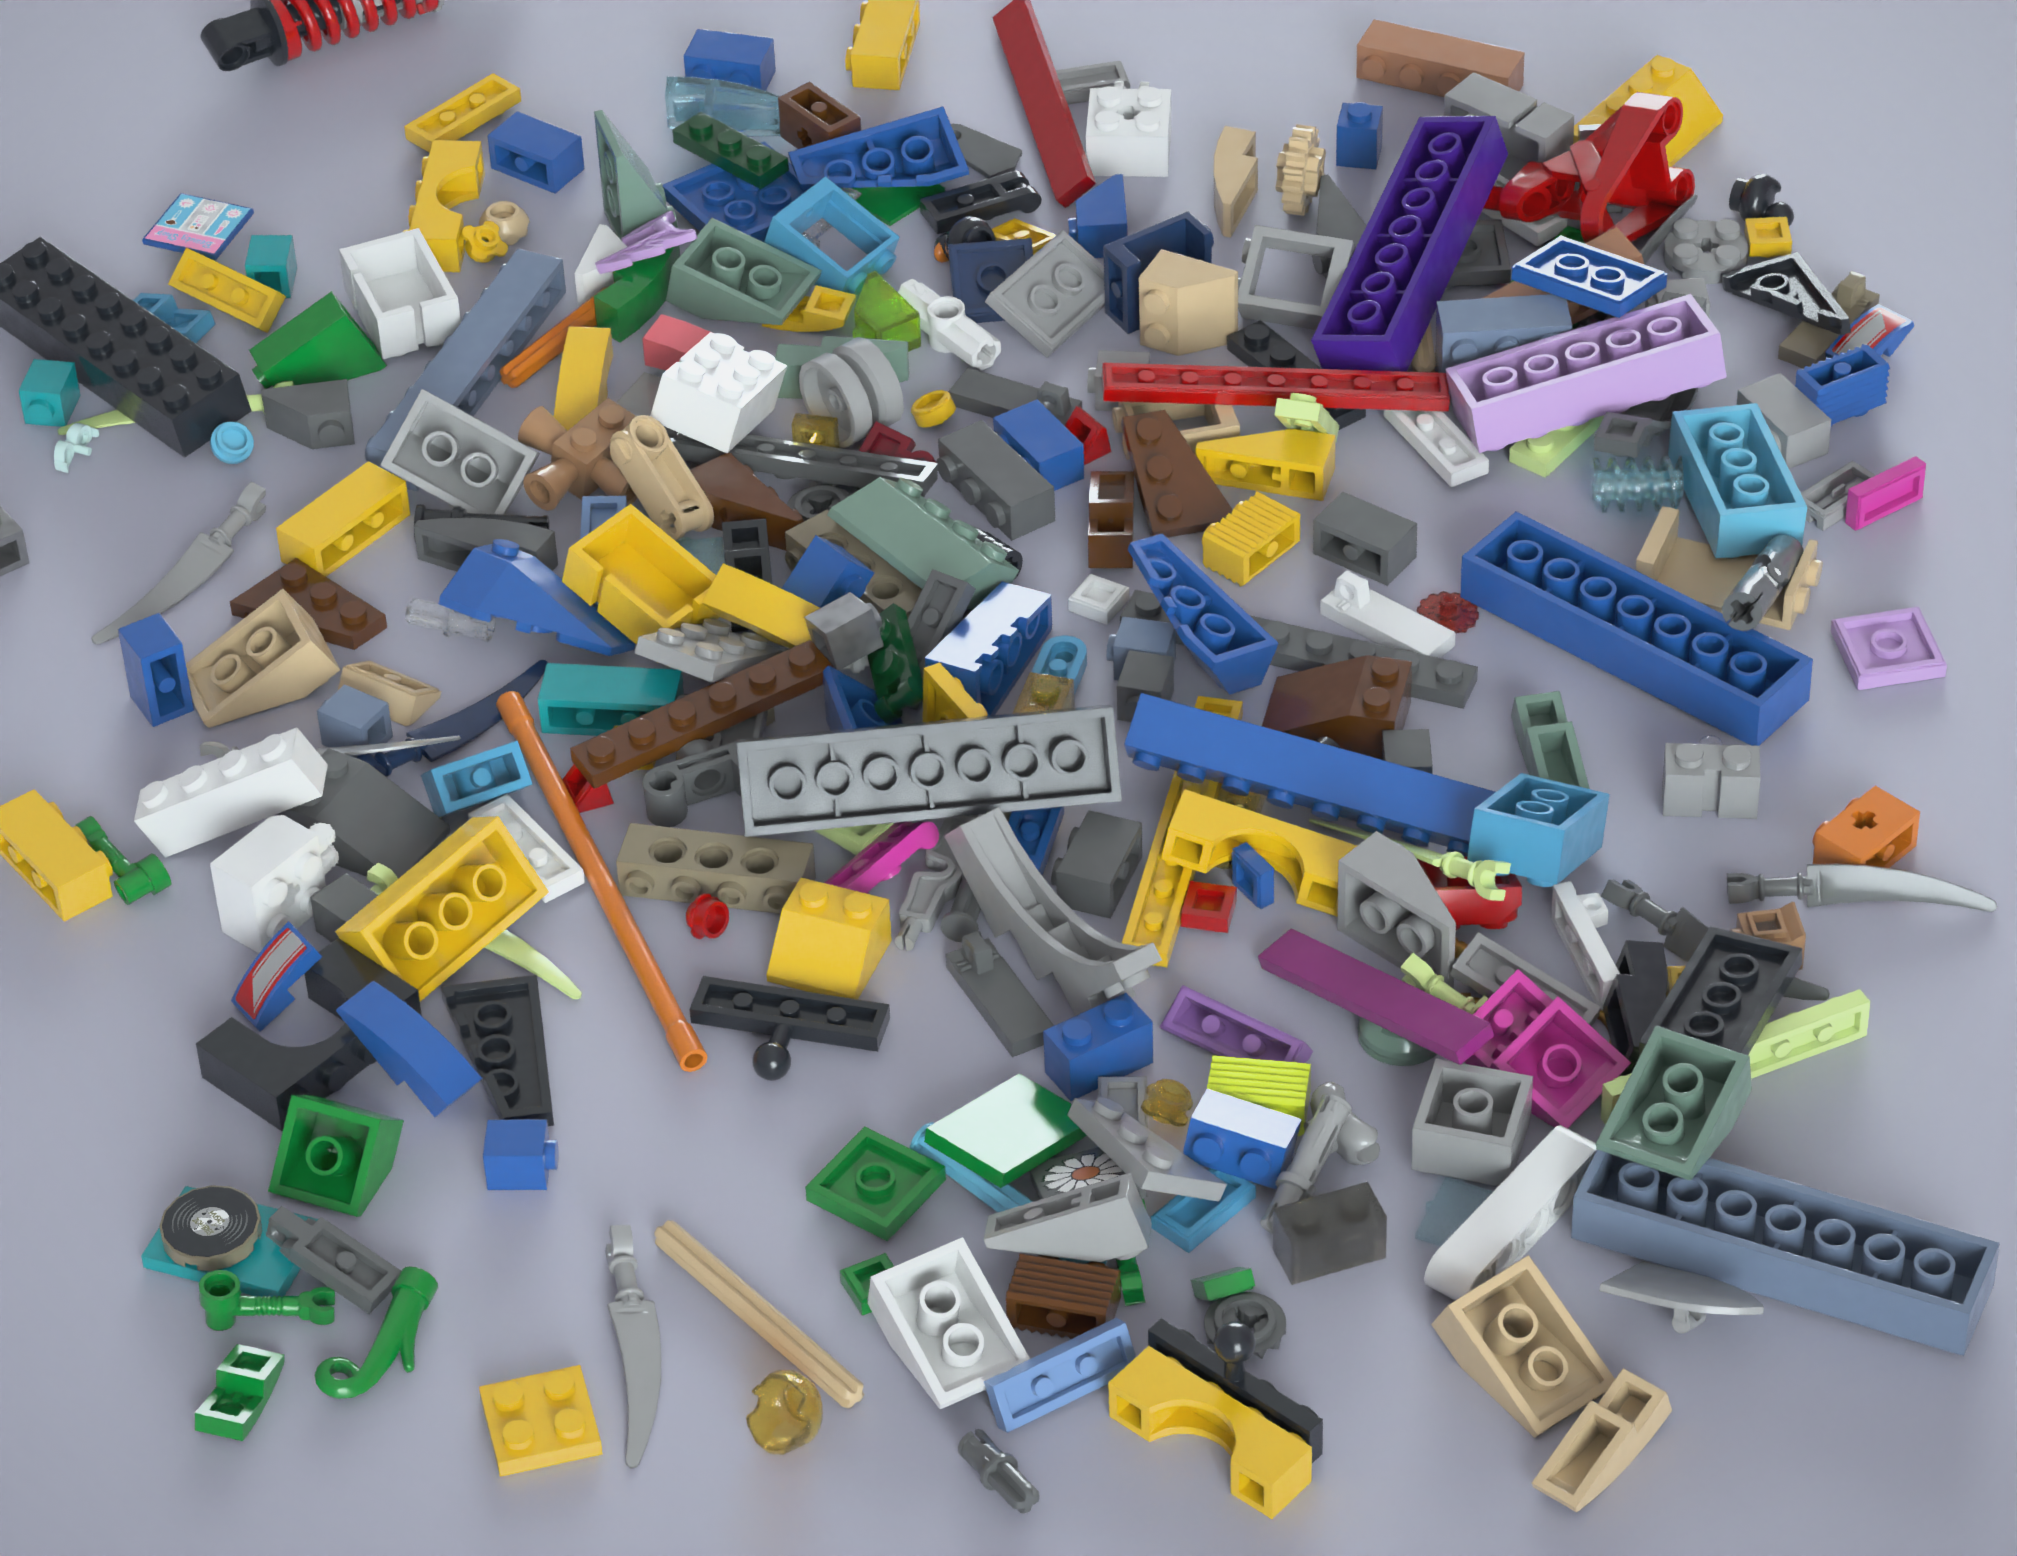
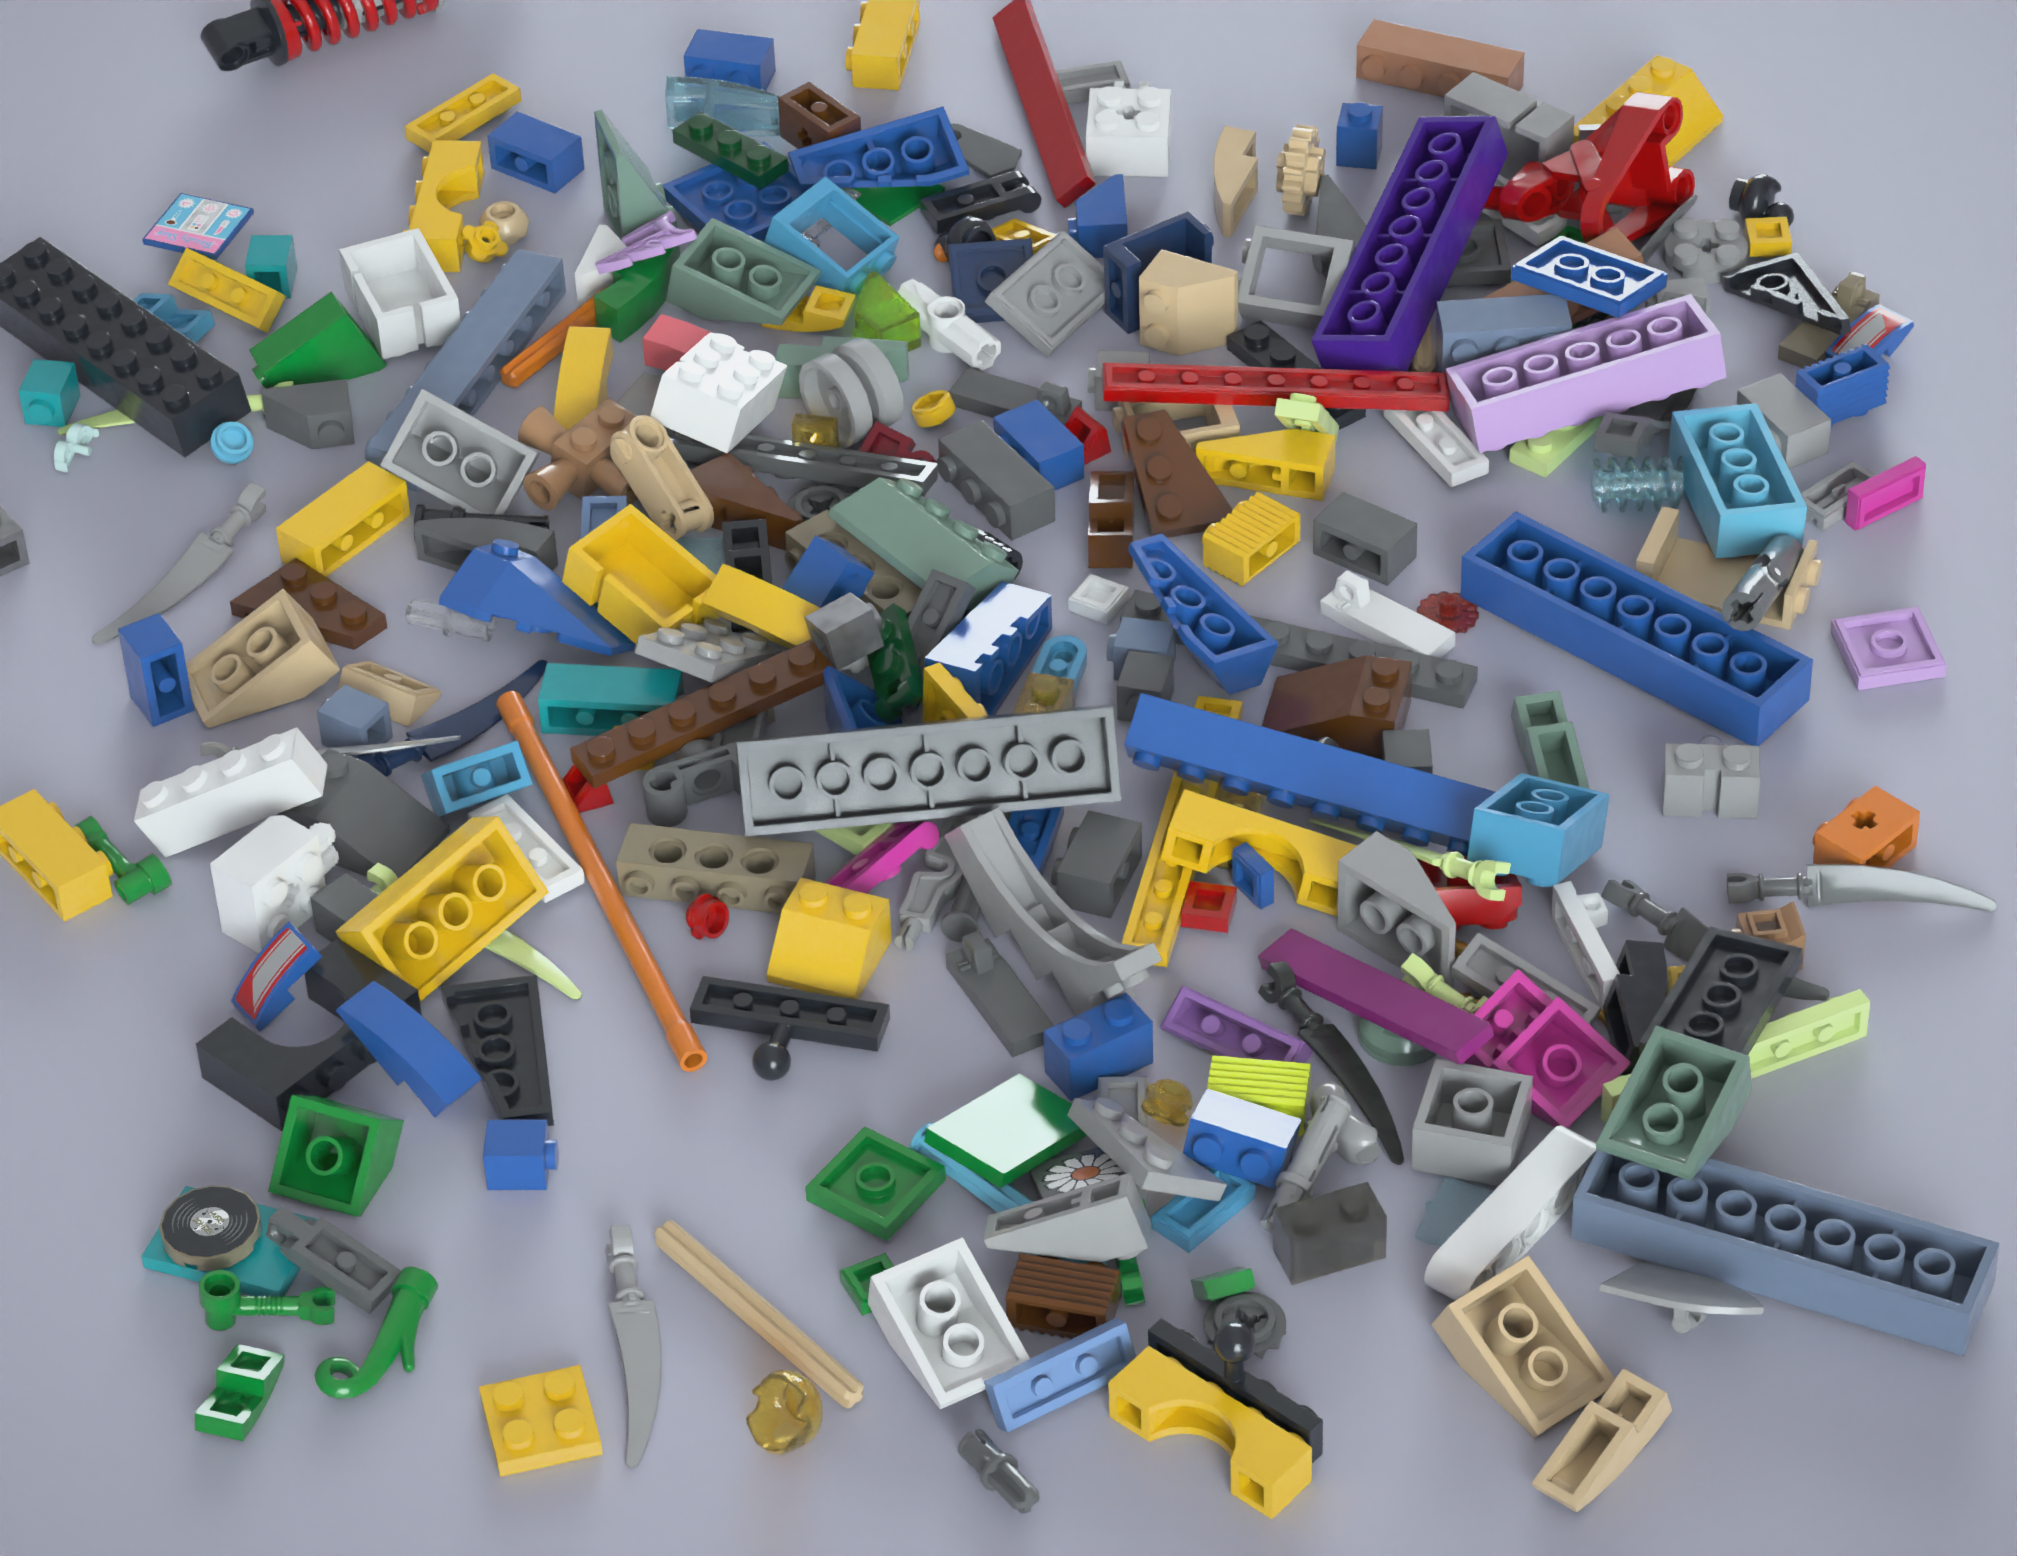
none -> pearl dark grey sword [1258,961,1404,1165]

